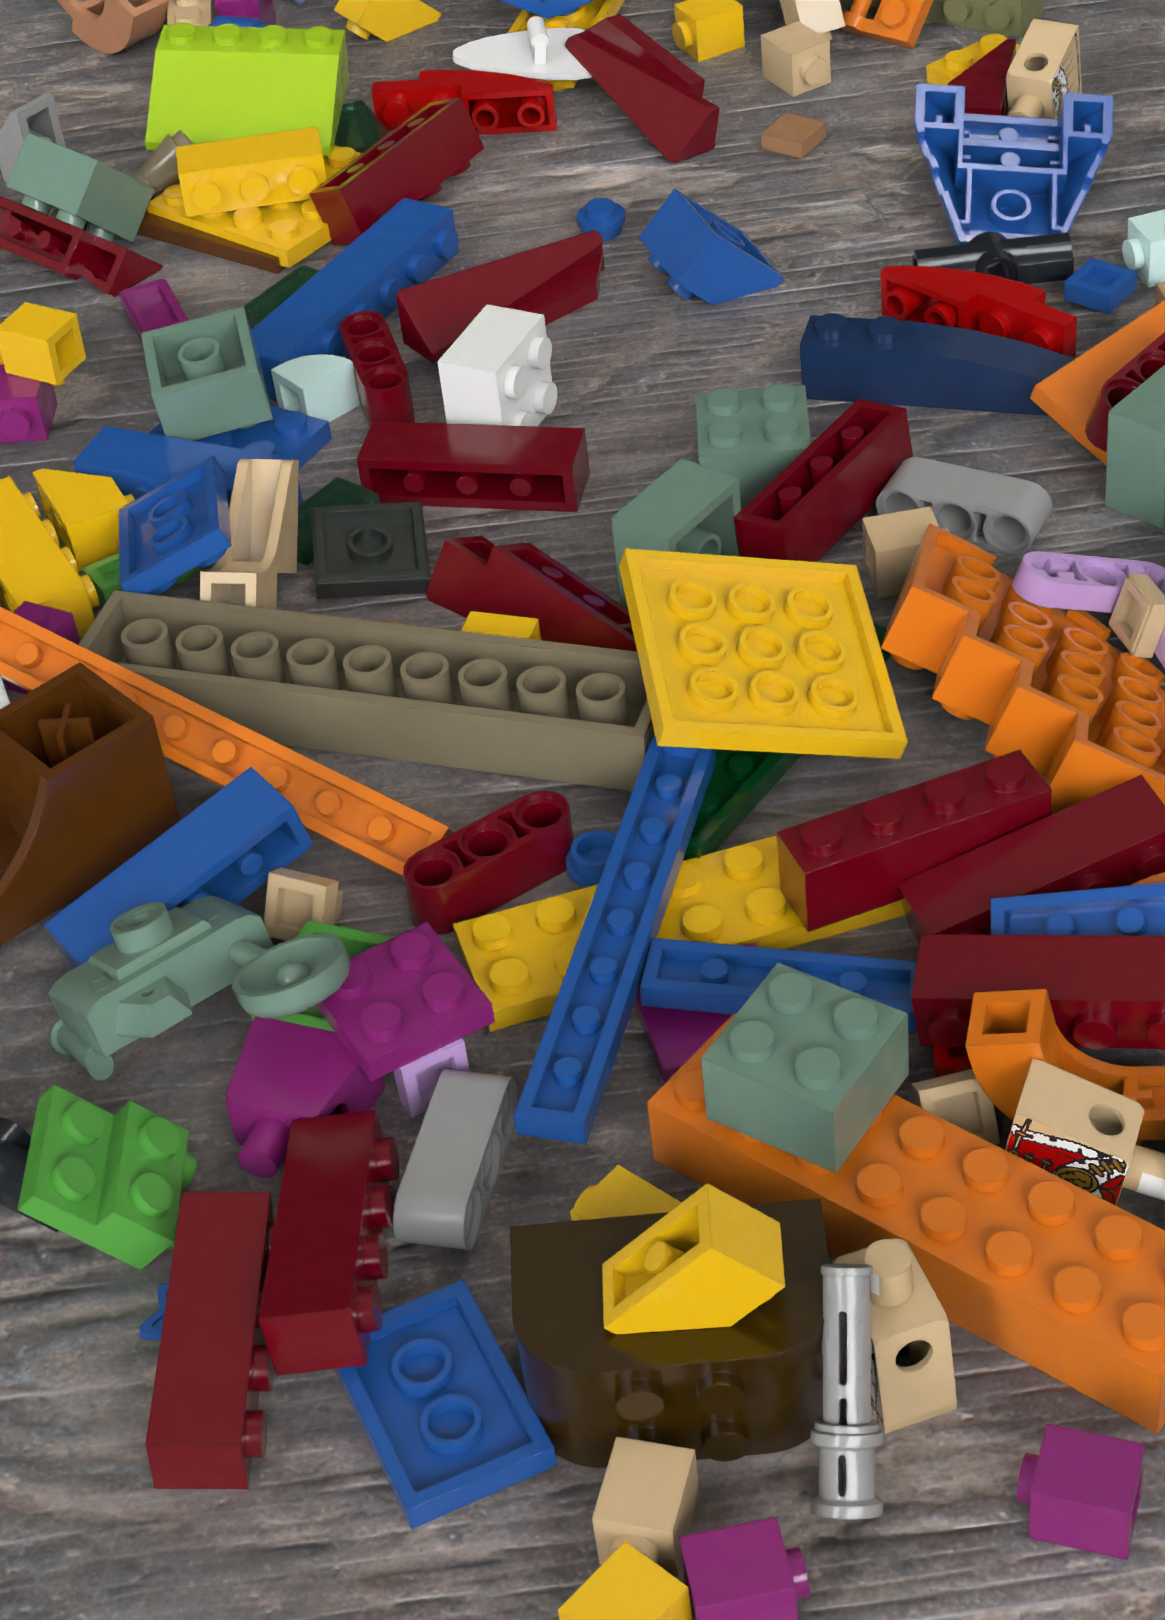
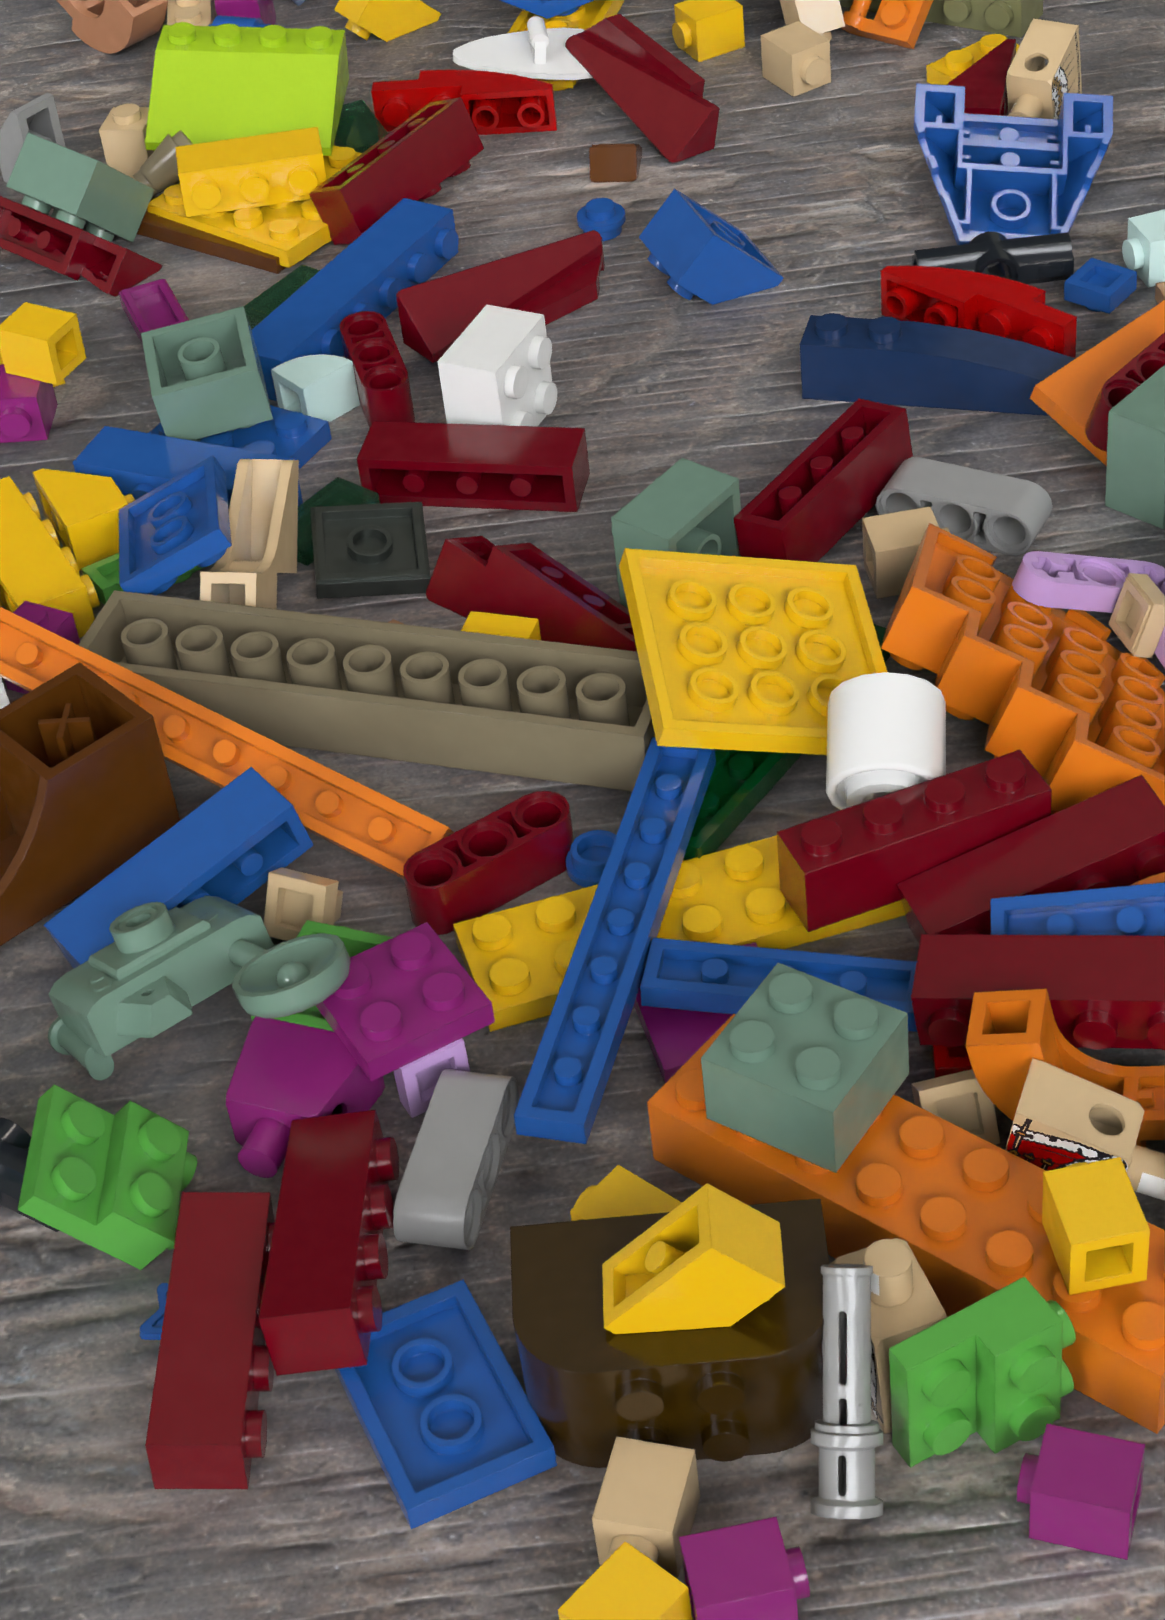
sand green brick [695,384,811,509] -> none
medium nougat tile [761,112,827,159] -> none
none -> tan brick [99,103,155,179]
none -> reddish brown slope [589,143,642,182]
none -> white piece [826,672,946,810]
none -> bright green plate [889,1277,1076,1468]
none -> yellow brick [1042,1157,1150,1295]

